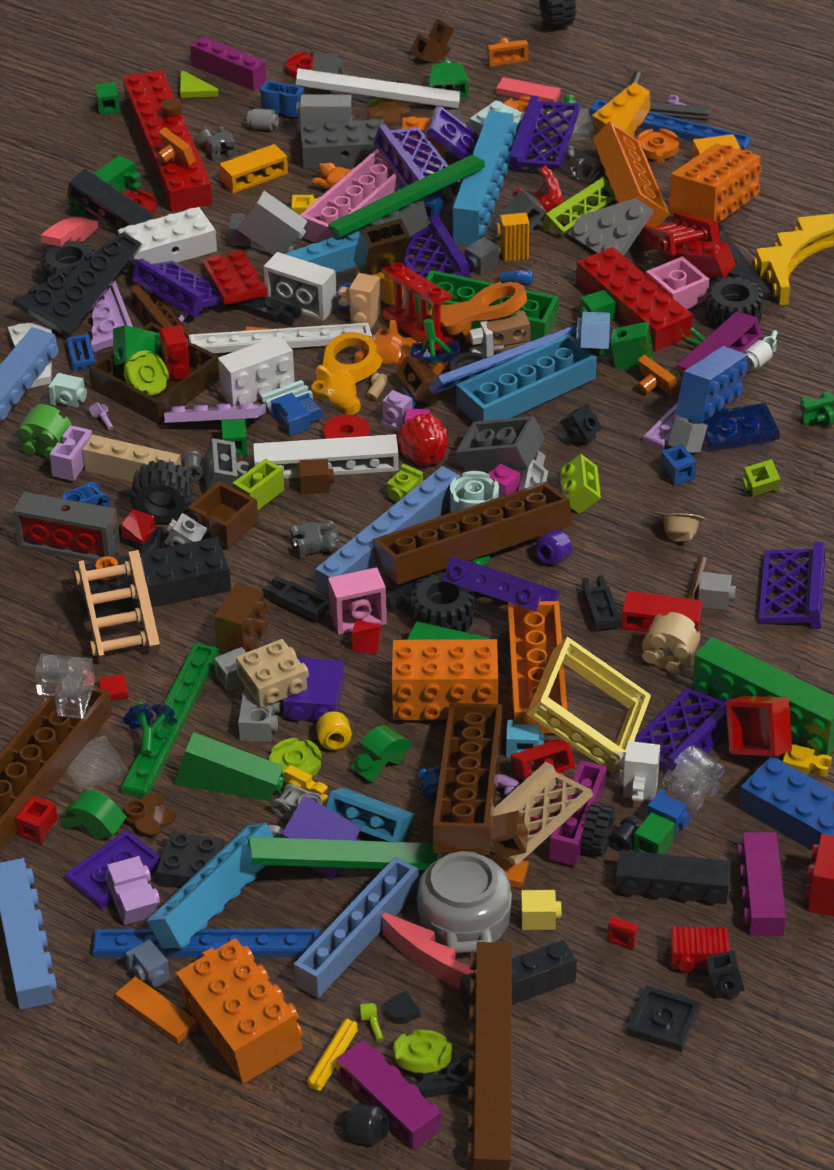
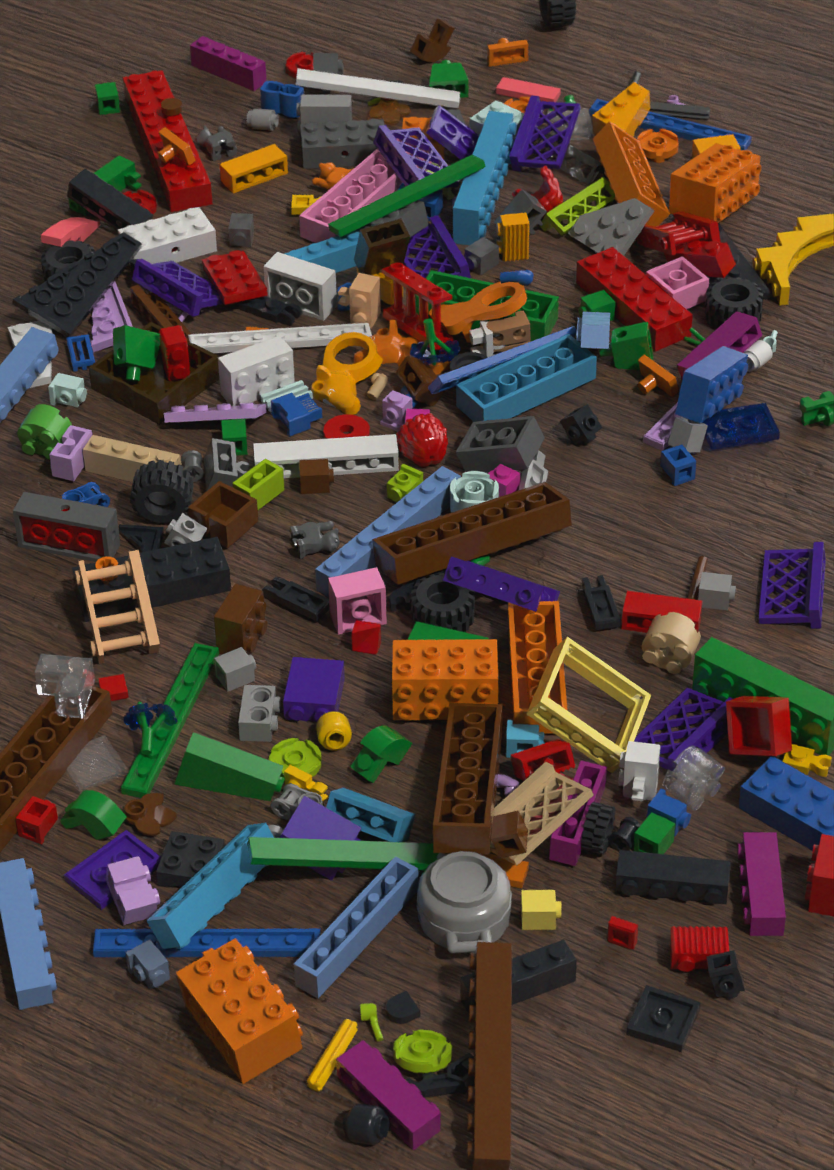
lavender hand [89,403,113,430] -> none
orange tile [115,976,198,1044] -> none
red slope [121,509,156,544] -> none
lime tile [124,350,169,396] -> none
lime tile [181,71,219,98] -> none
tan brick [236,639,309,708] -> none
light grey brick [237,191,307,255] -> none
coral slope [382,912,475,989] -> none
blue brick [418,765,441,801] -> none
dark purple head [536,530,572,566] -> none
lime brick [560,454,601,514] -> none
tan piece [651,511,705,542] -> none
lime brick [741,459,780,497] -> none

